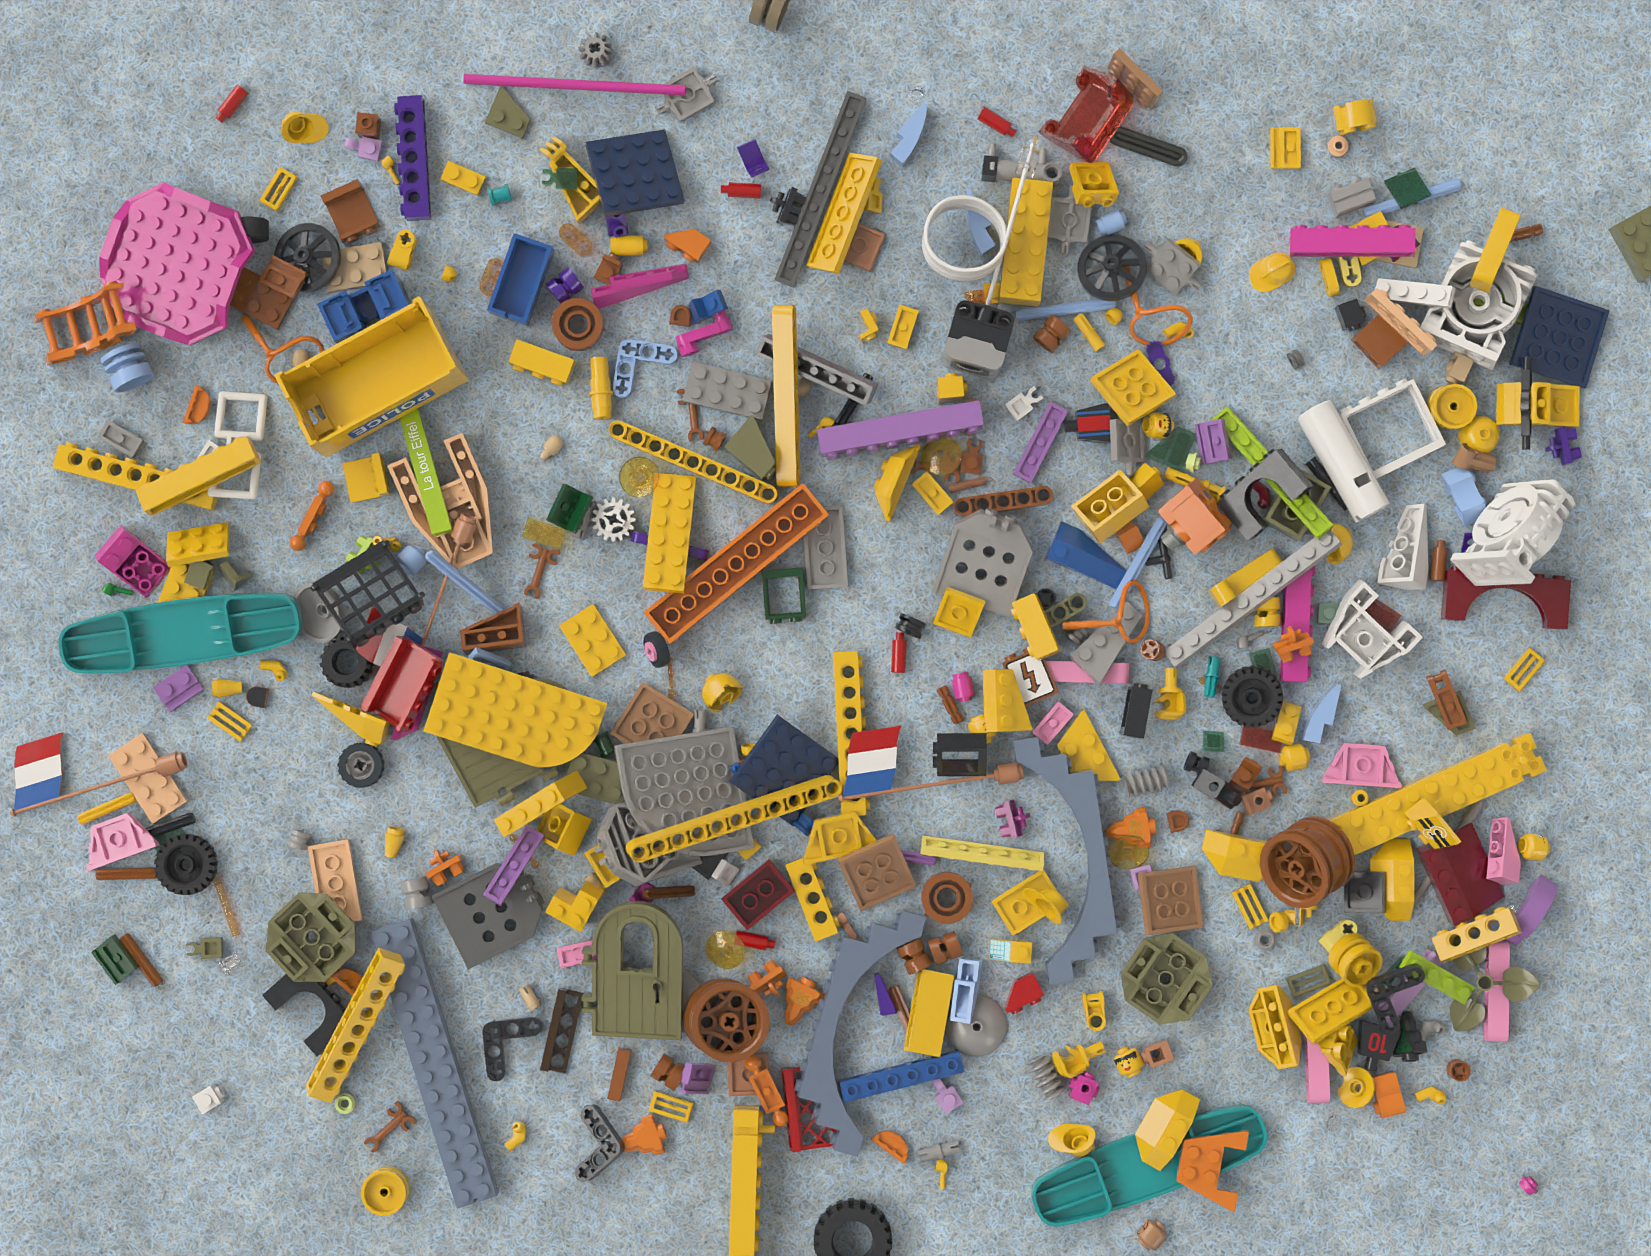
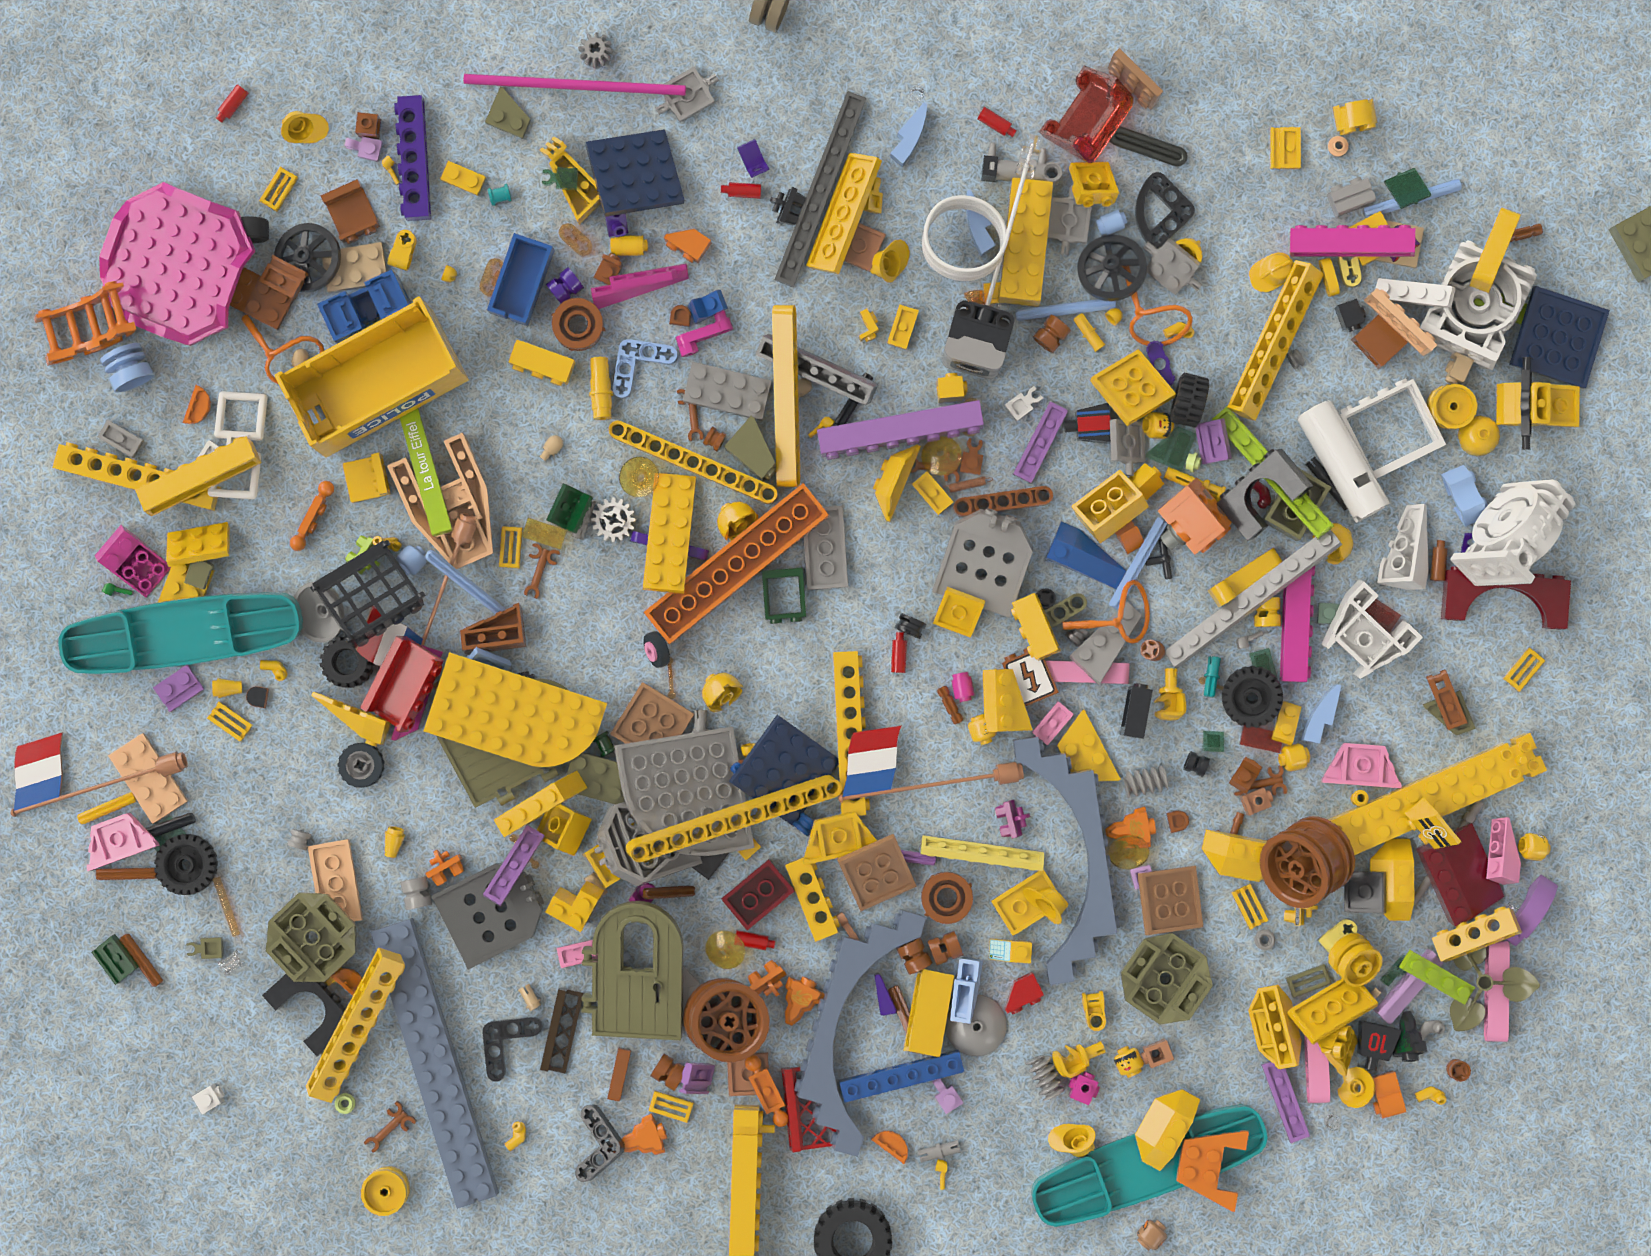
olive tile [219,560,253,590] -> none
yellow plate [559,604,626,677] -> none
white plate [711,859,739,886] -> none
black window [933,733,987,776] -> none
black torso [1191,768,1242,810] -> none
yellow tile [1269,911,1289,933] -> none
orange hips [1272,626,1314,663] -> none
black beam [1365,964,1425,1035] -> none
medium nougat piece [1452,443,1496,473] -> none
dark pink plate [1519,1176,1538,1195] -> none
dark purple hips [1545,427,1582,465] -> none
none -> yellow tile [499,526,523,569]
none -> yellow cylinder [717,502,758,541]
none -> yellow piece [870,239,910,283]
none -> black beam [1135,172,1195,248]
none -> black tyre [1170,372,1209,428]
none -> yellow brick [1227,260,1324,421]
none -> medium lavender plate [1261,1061,1310,1143]

